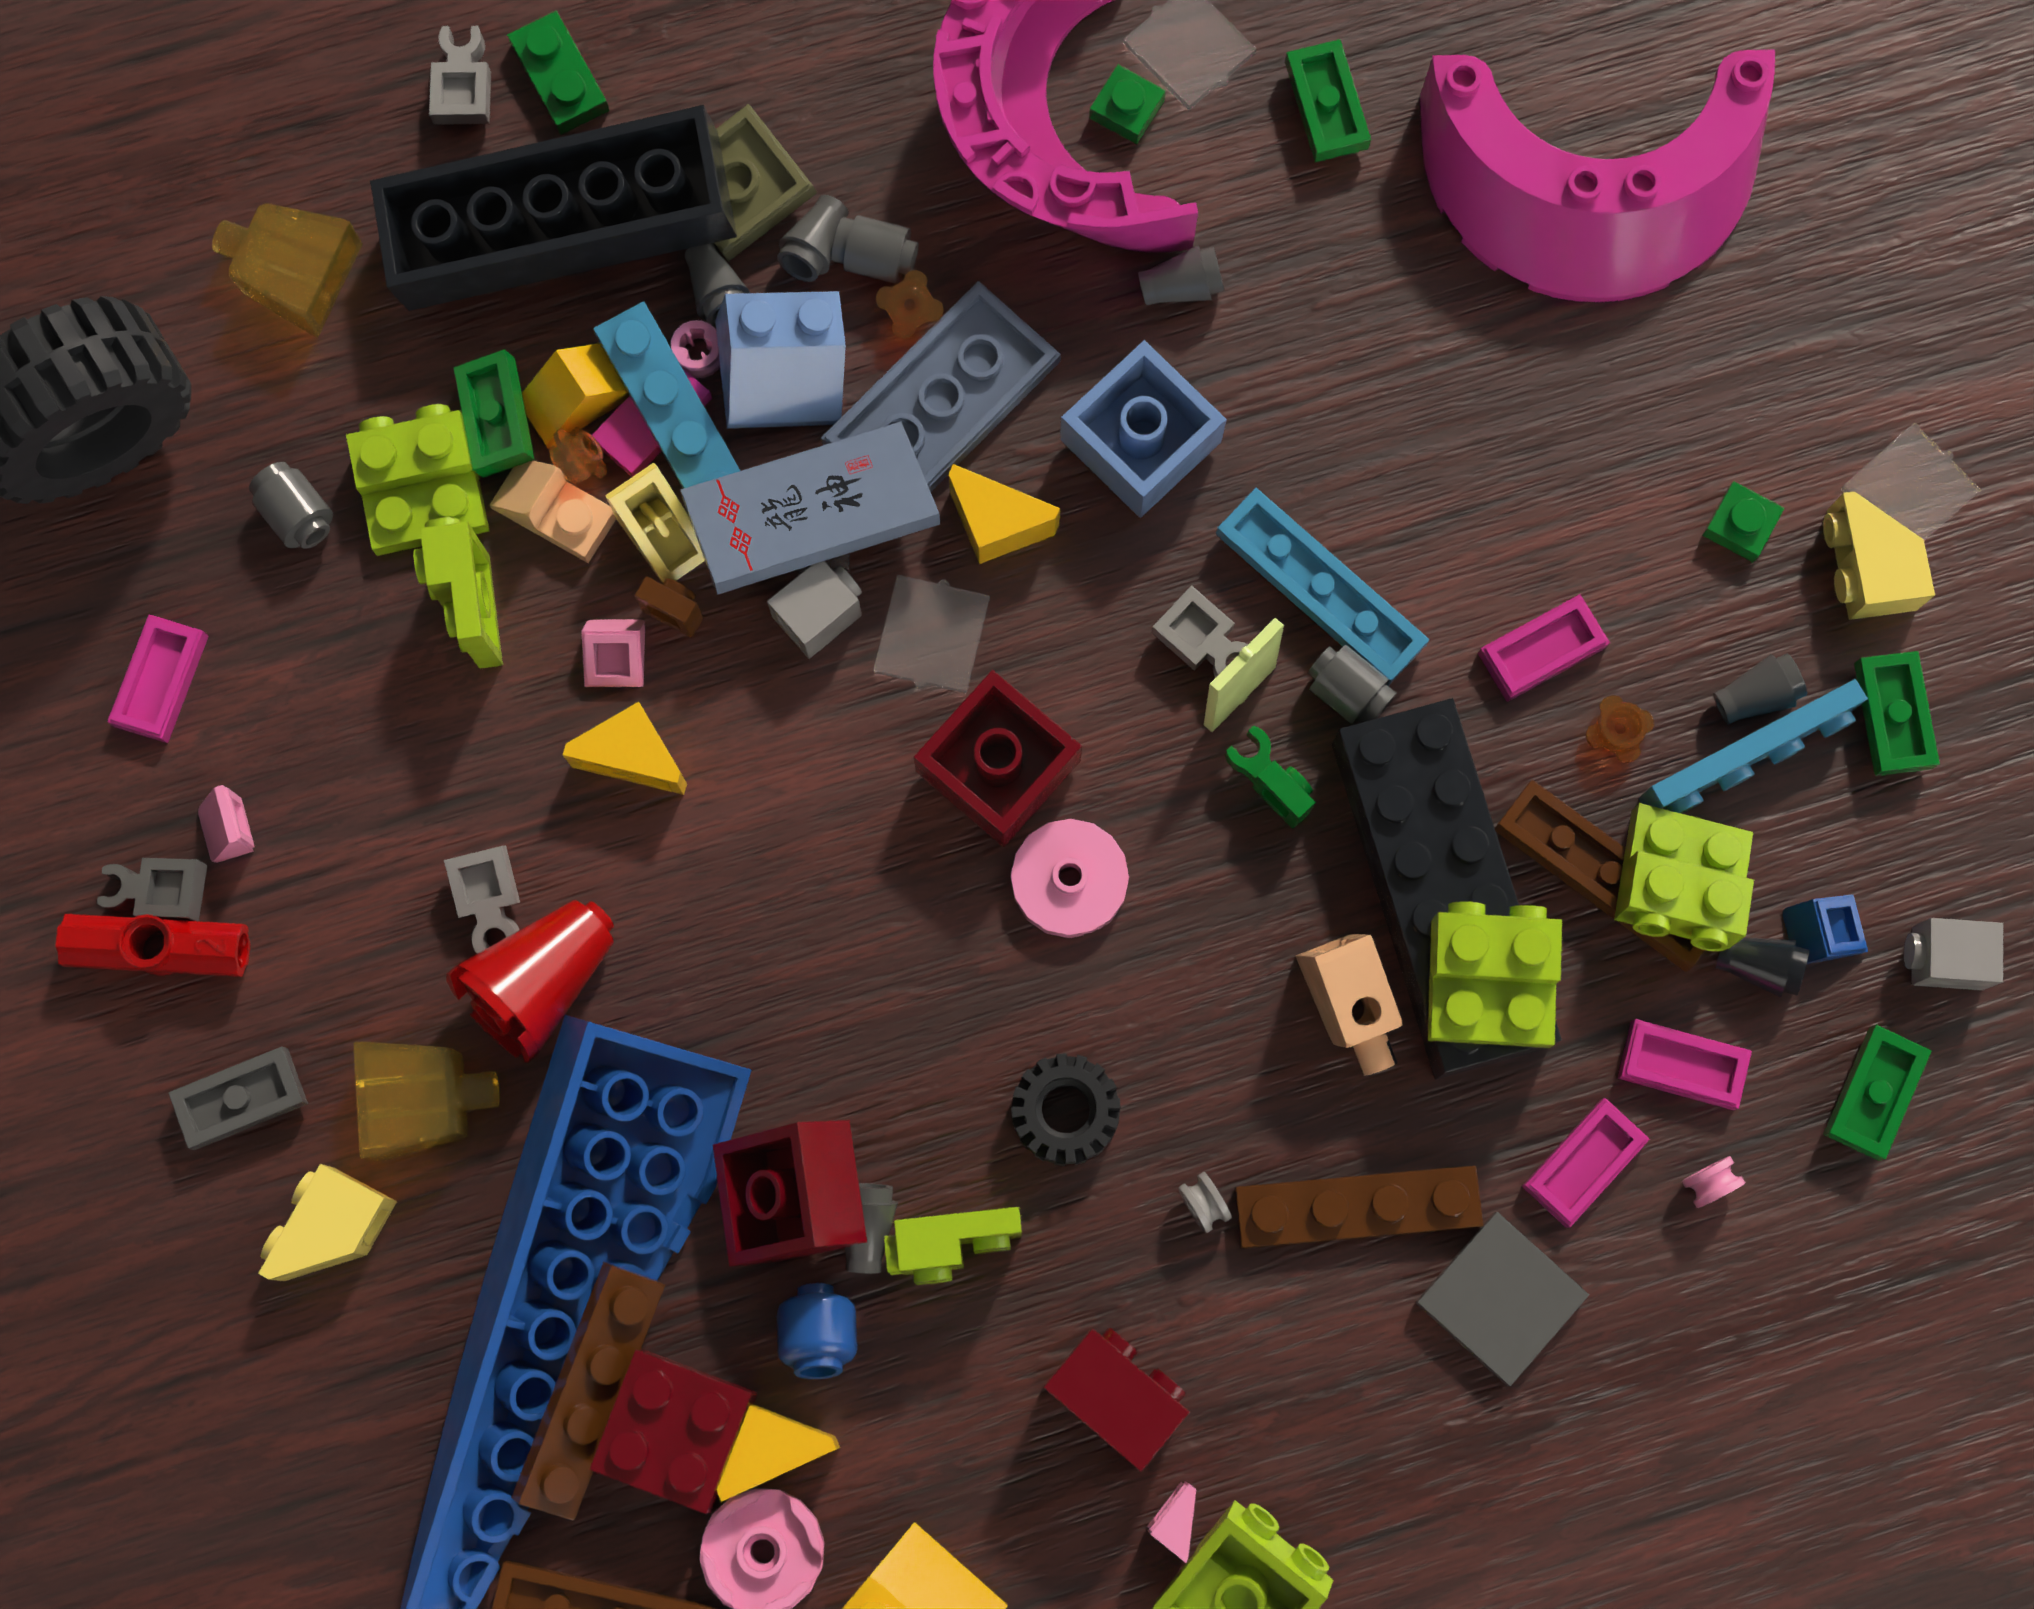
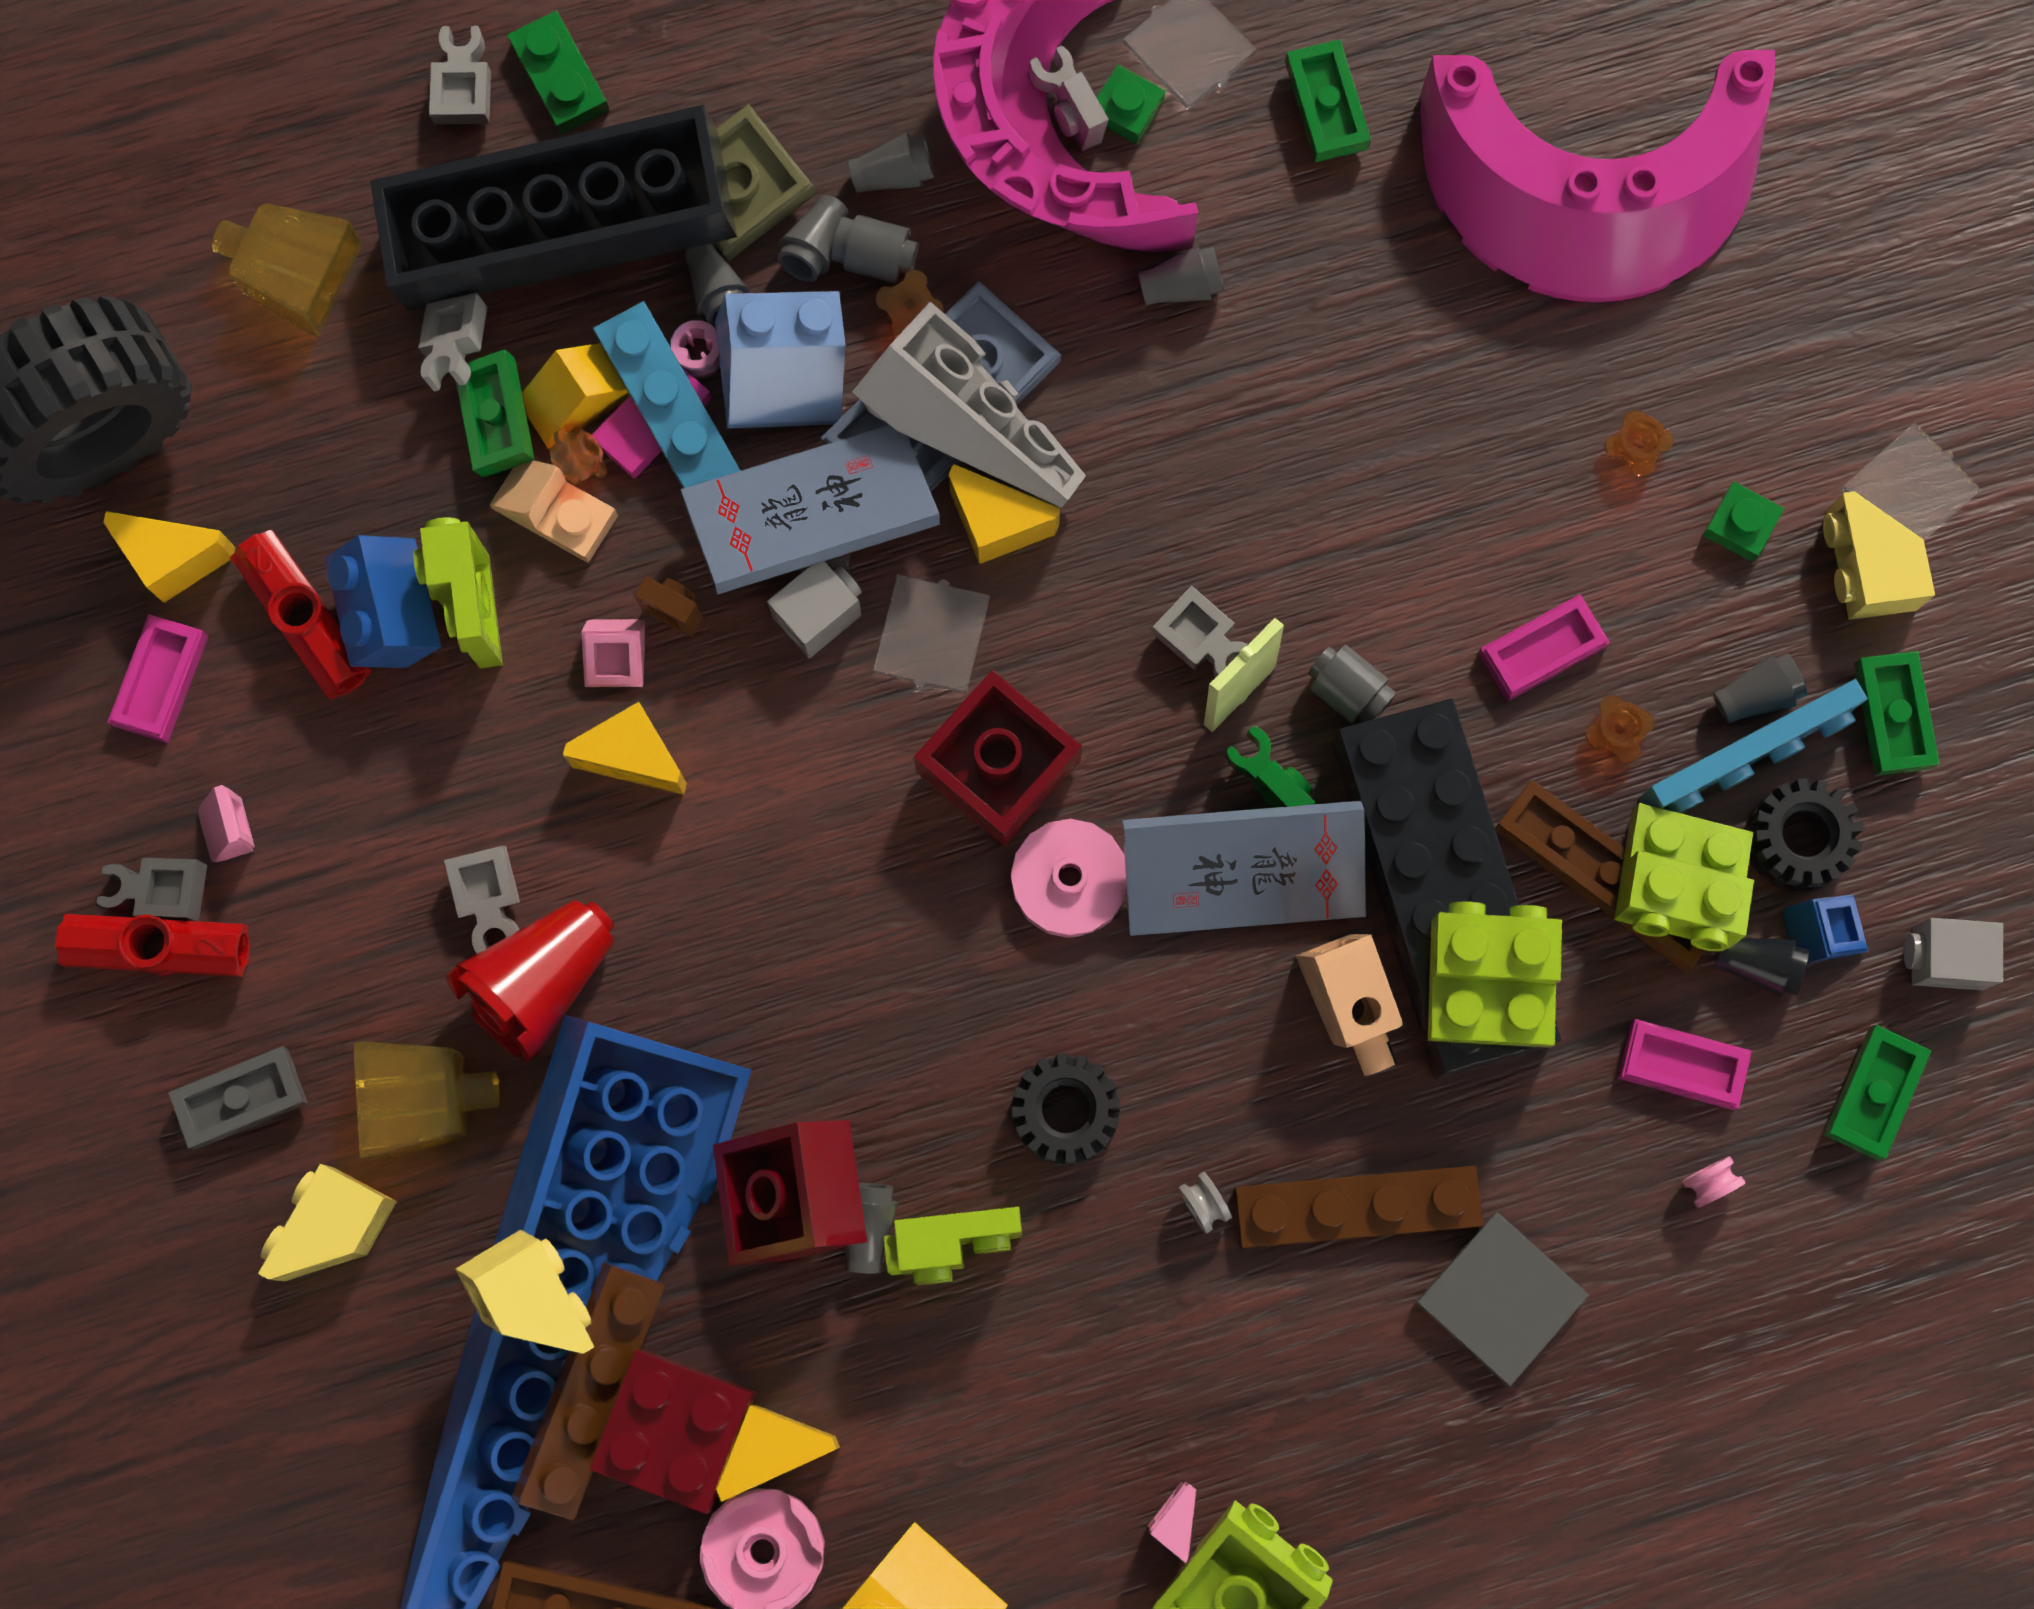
dark grey brick [249,462,333,549] -> none
lime plate [346,404,490,556] -> none
light yellow slope [605,463,705,583] -> none
blue head [777,1283,857,1379] -> none
dark red brick [1043,1327,1190,1472] -> none
medium blue brick [1060,340,1227,518] -> none
dark azure plate [1216,488,1430,686] -> none
dark pink tile [1522,1098,1650,1228] -> none
none -> yellow slope [103,511,236,603]
none -> red piece [230,530,372,700]
none -> blue brick [324,535,441,668]
none -> light grey plate [419,293,487,391]
none -> light yellow slope [455,1230,594,1354]
none -> dark grey cone [848,132,935,193]
none -> light grey wedge [852,302,1086,508]
none -> light grey plate [1028,46,1109,152]
none -> sand blue tile [1123,801,1366,936]
none -> clear orange plate [1604,410,1674,477]
none -> black tyre [1745,779,1864,892]

